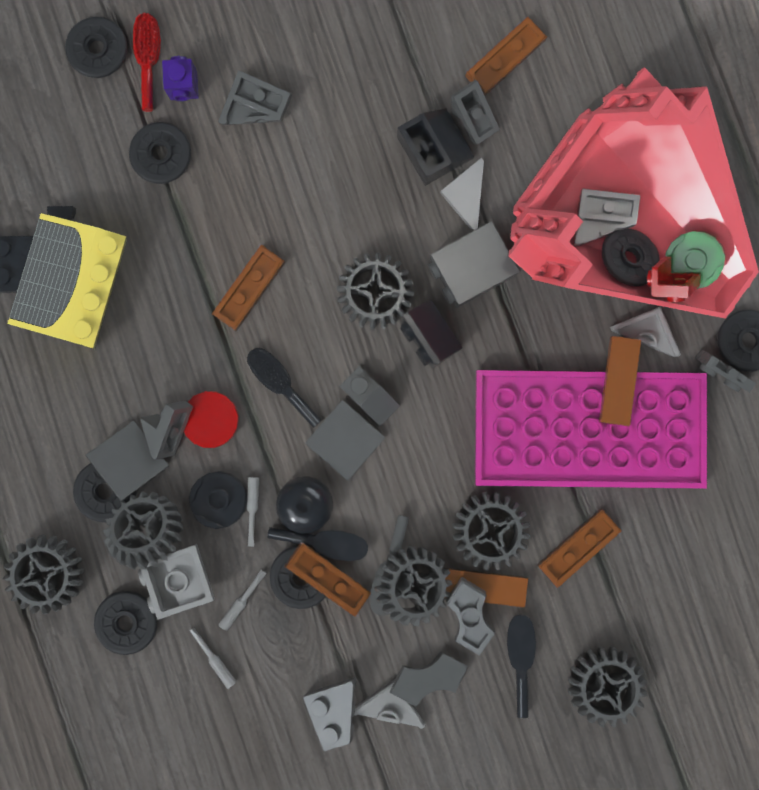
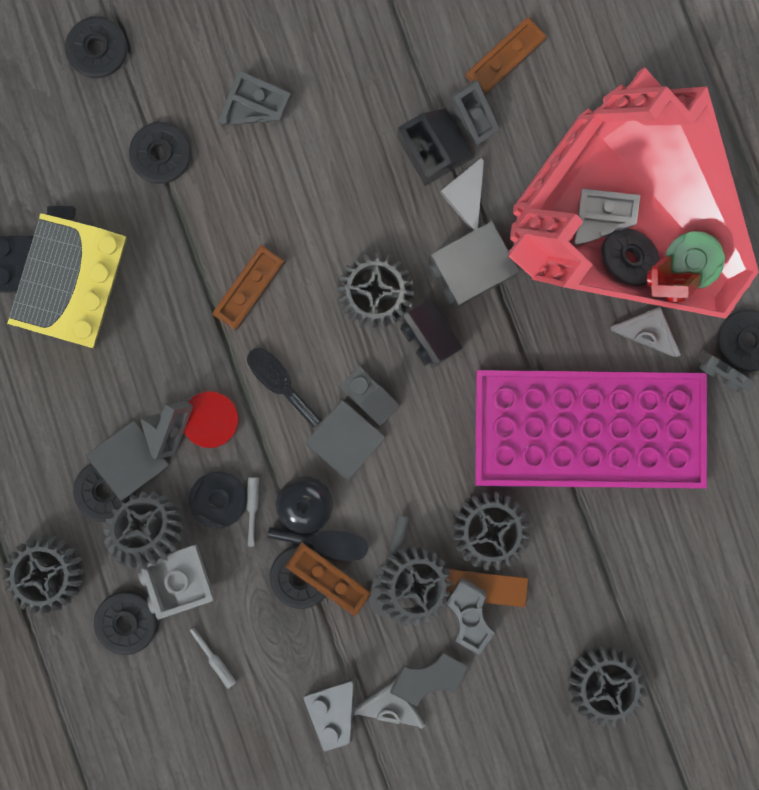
red piece [133,12,161,112] -> none
dark purple brick [162,56,199,101] -> none
light grey piece [218,570,267,631] -> none
black piece [507,615,536,718] -> none
dark orange tile [537,509,622,588] -> none
dark orange tile [599,336,641,426] -> none

